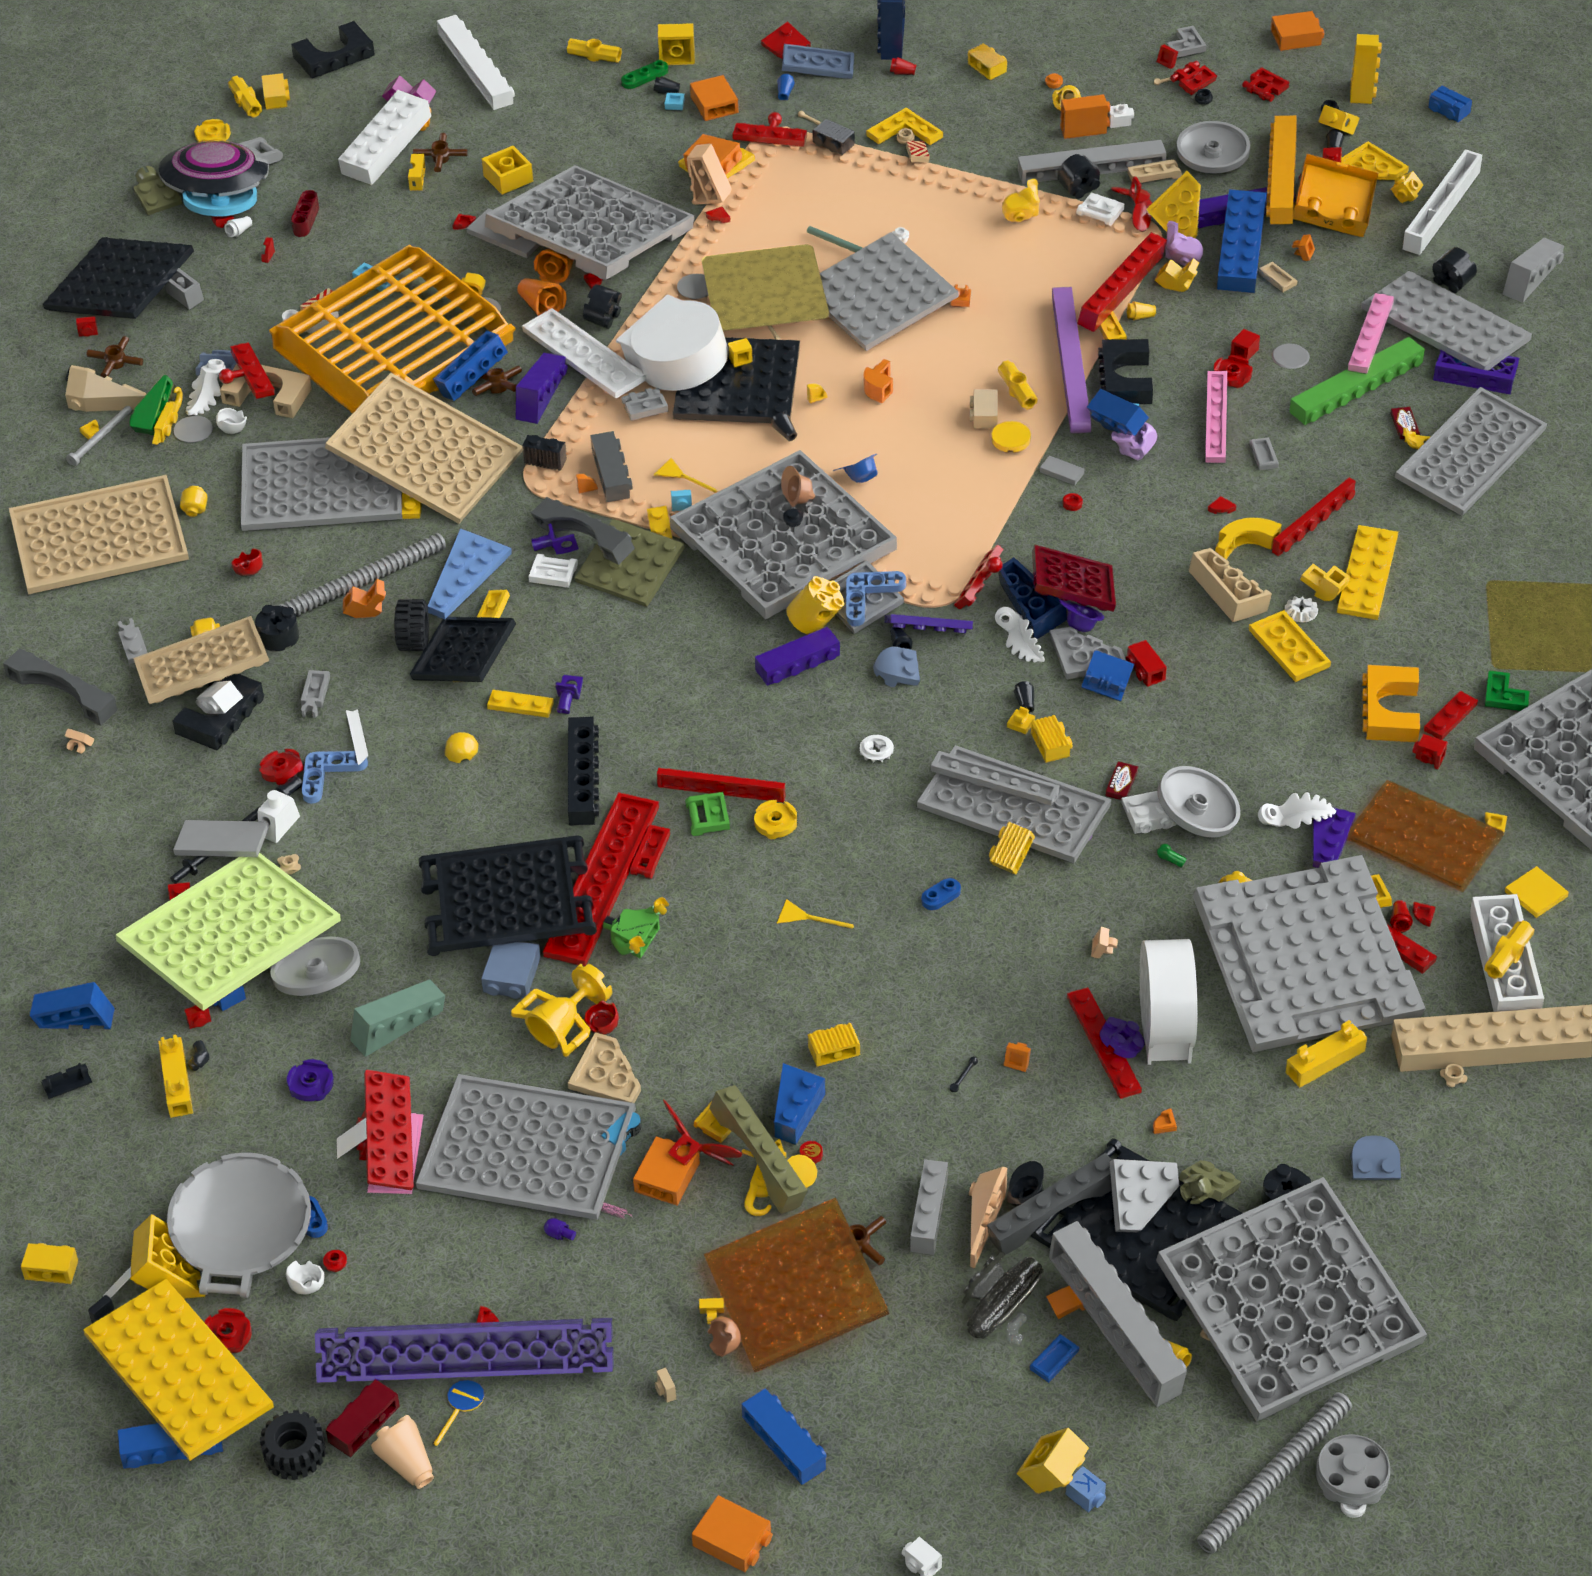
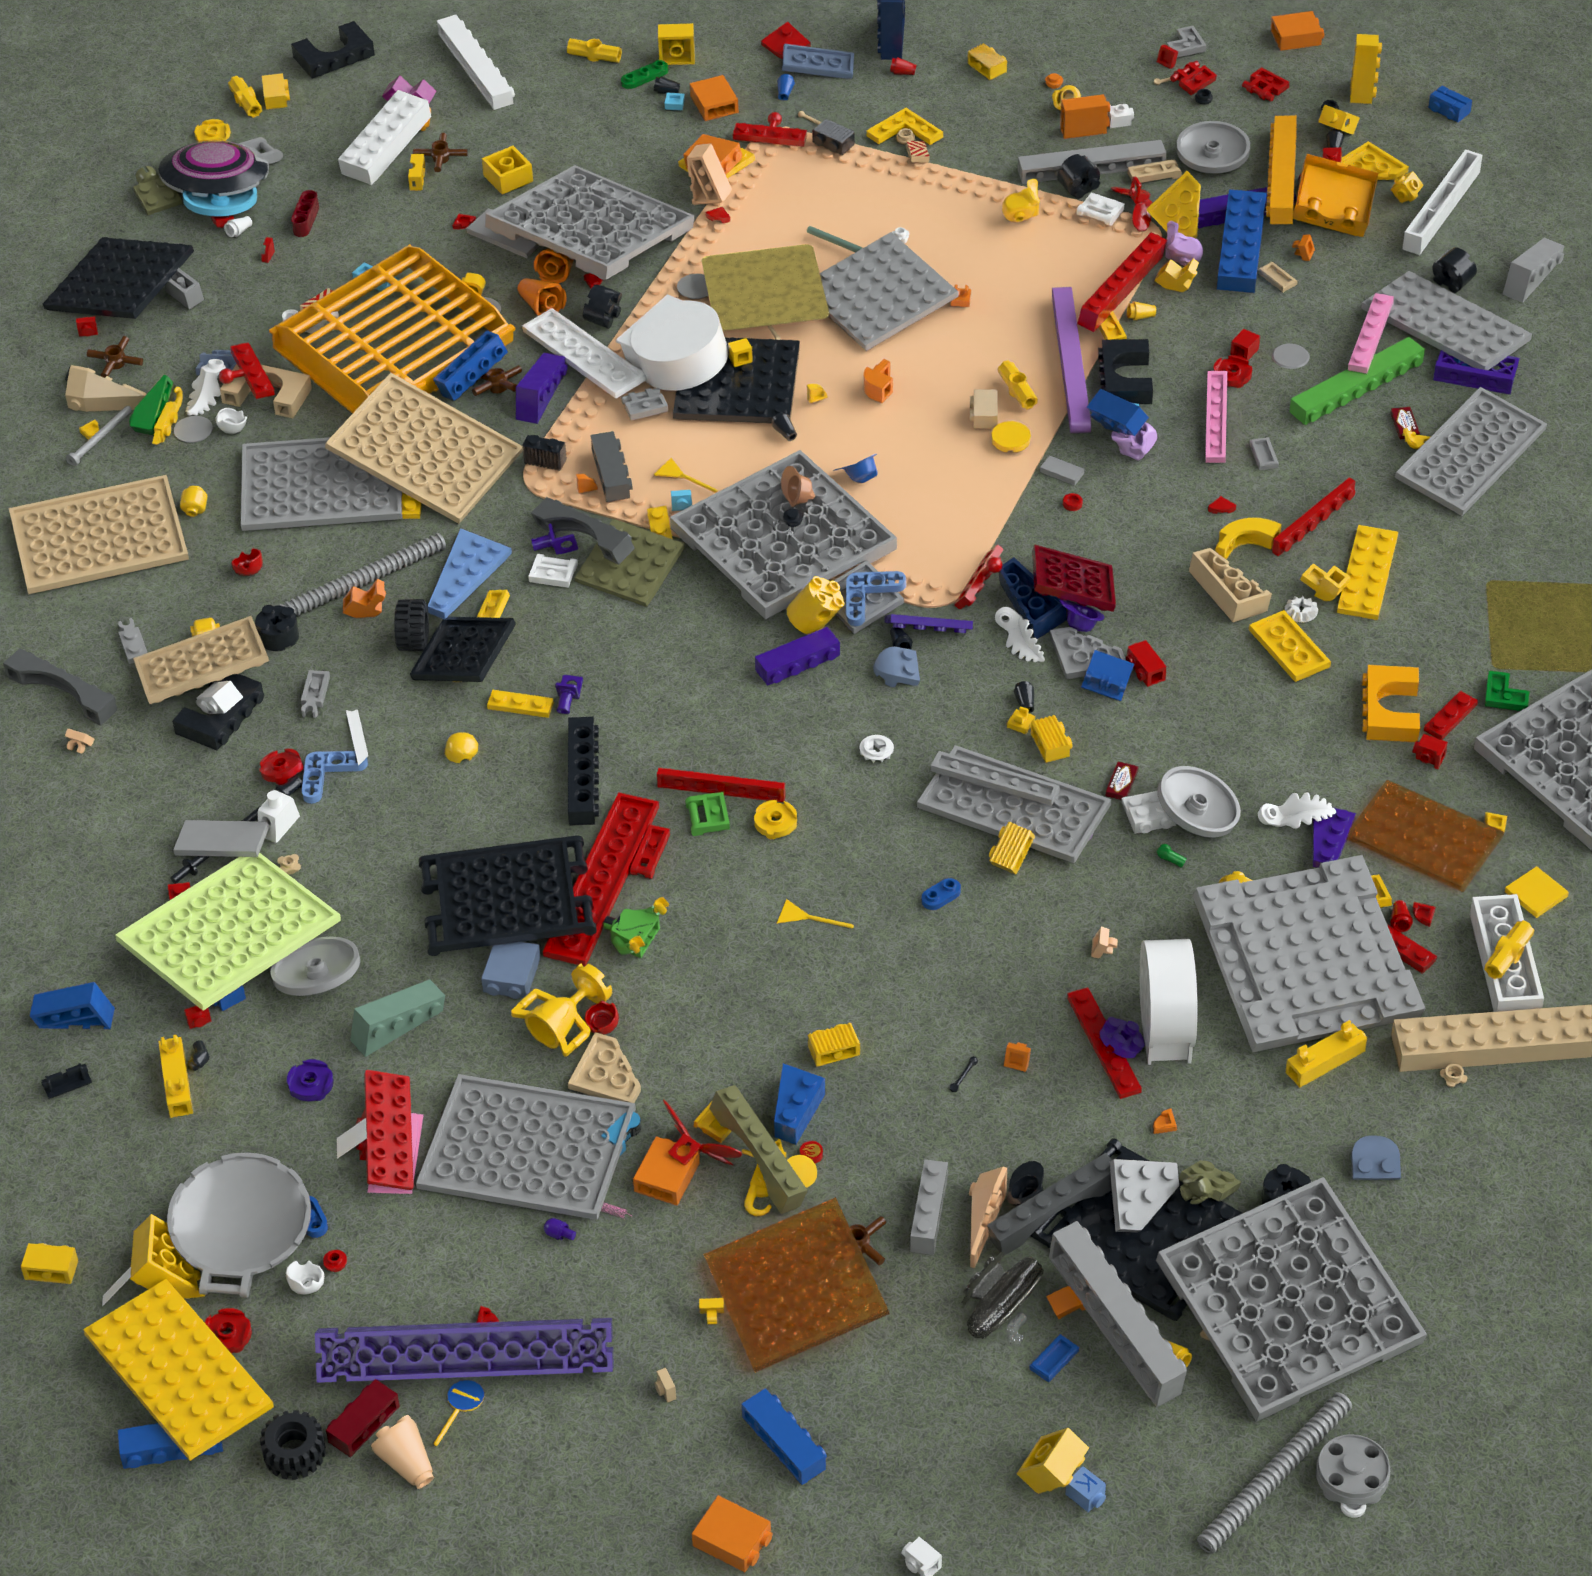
black tile [88,1295,115,1323] -> none
nougat hair [708,1316,741,1357] -> none

